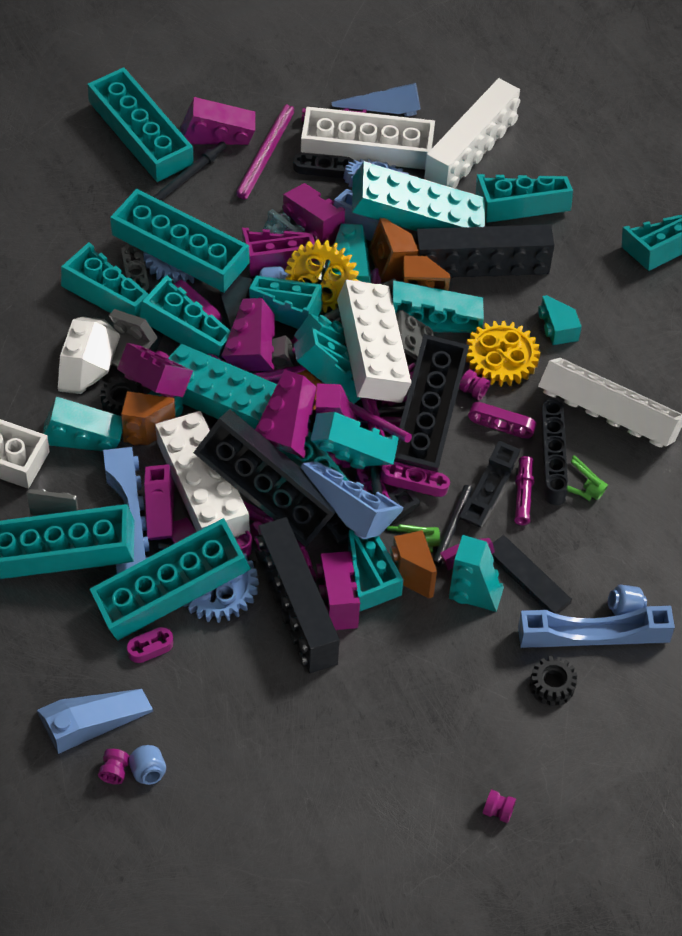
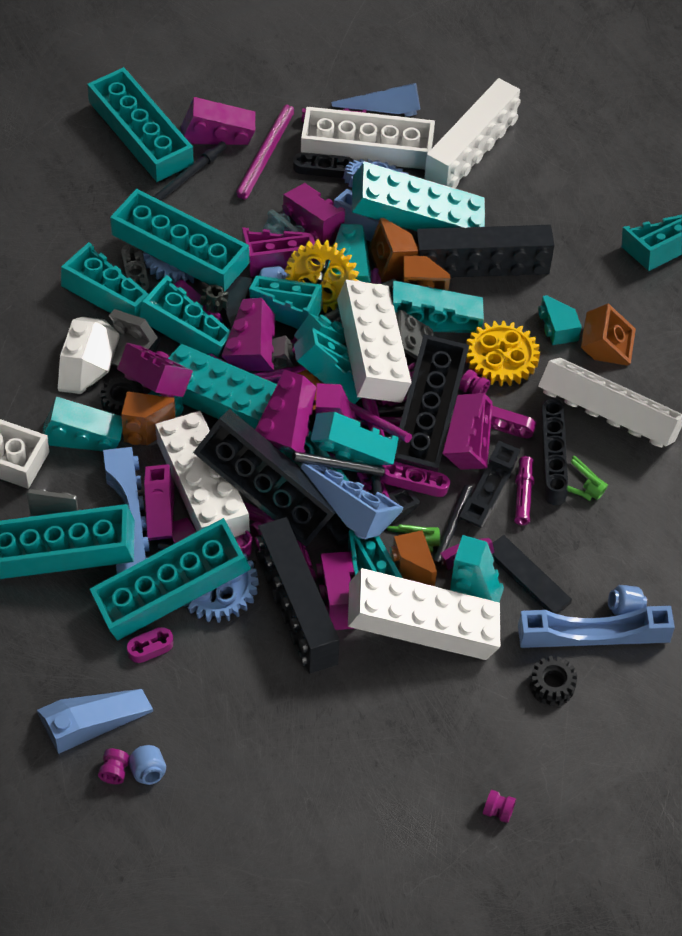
teal wedge [476,174,573,223] -> none
none -> pearl dark grey gear [200,284,229,313]
none -> black bar [292,451,385,477]
none -> white brick [348,568,500,660]
none -> magenta wedge [443,393,493,470]
none -> dark orange slope [581,303,636,365]

